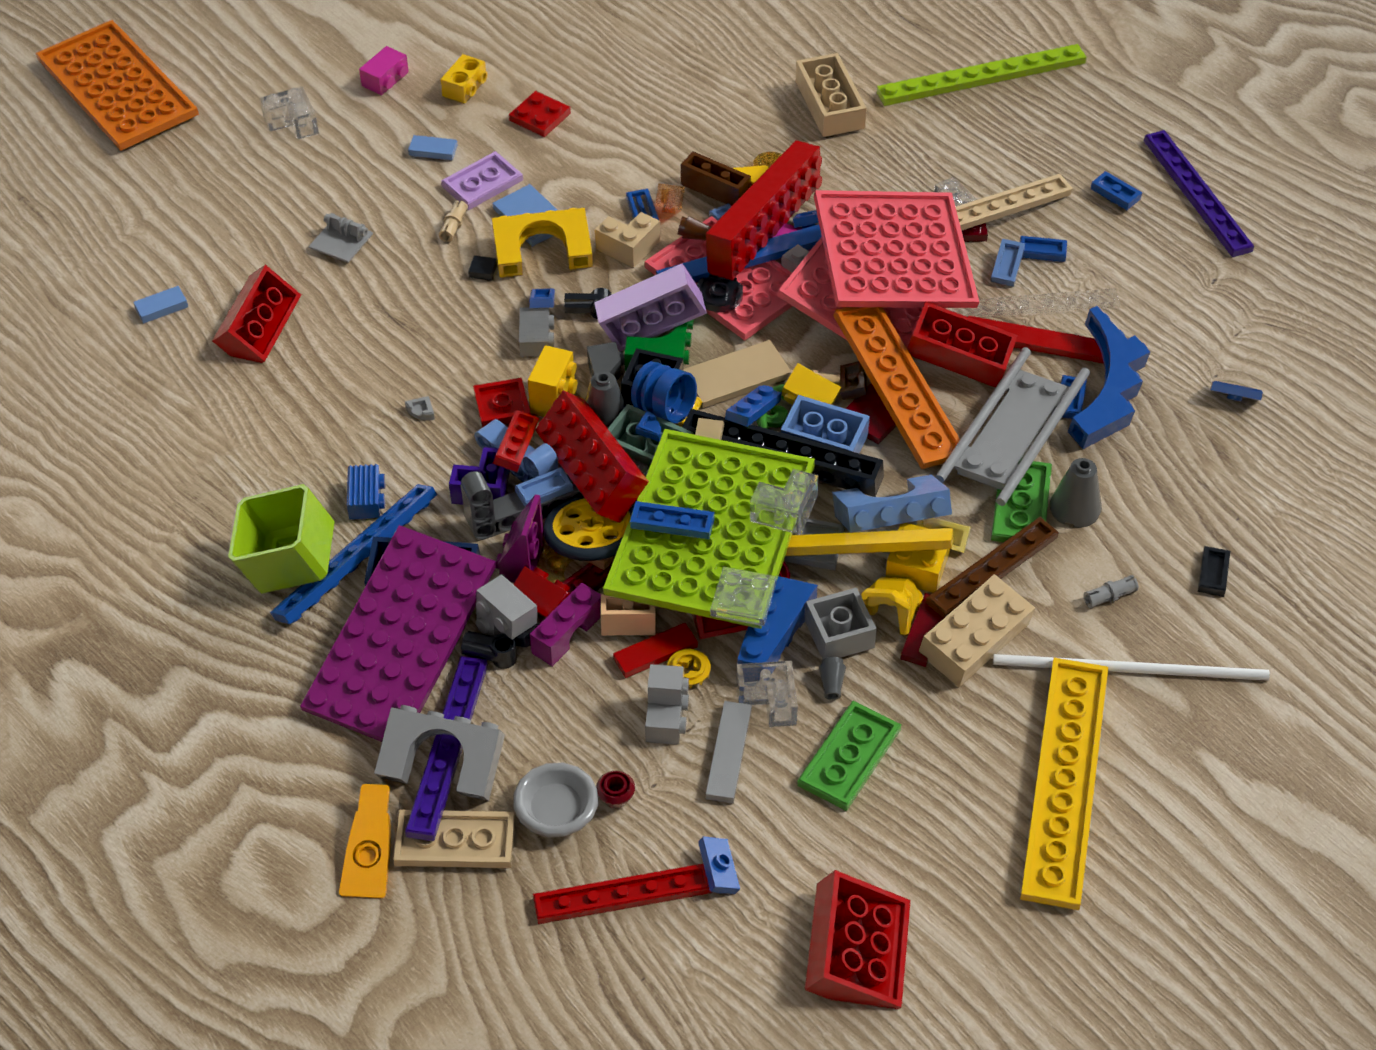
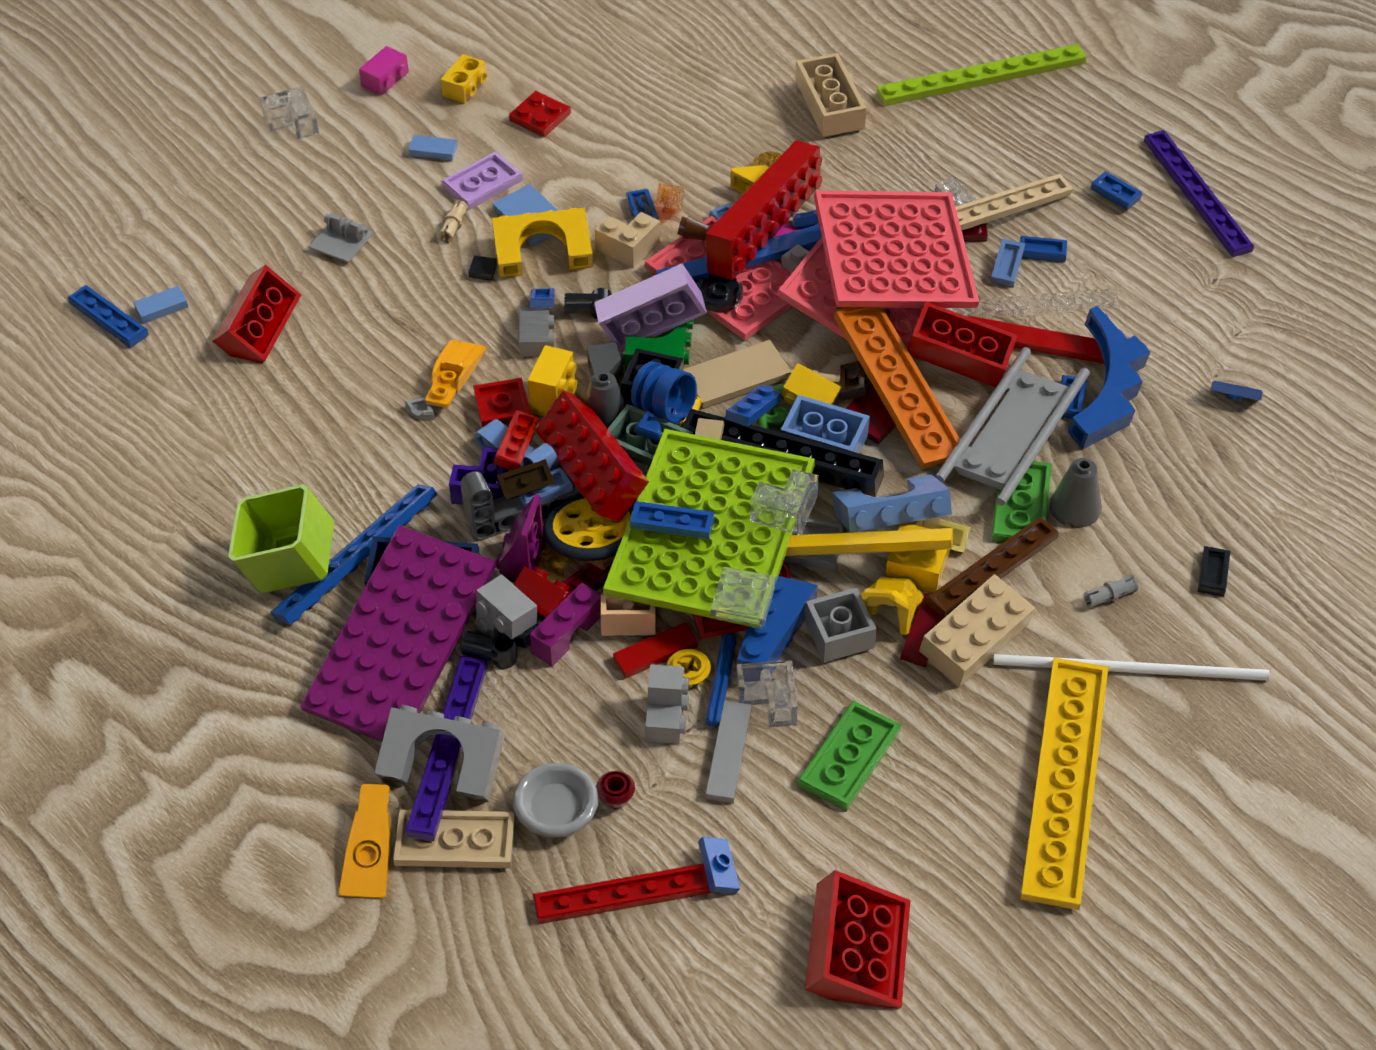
orange plate [36,20,199,151] -> none
blue brick [347,464,386,520] -> none
reddish brown brick [681,151,751,206] -> none
dark grey cone [819,657,846,700] -> none
none -> blue tile [67,285,149,348]
none -> light orange piece [425,340,486,408]
none -> dark brown plate [496,459,555,502]
none -> blue axle [705,633,736,728]

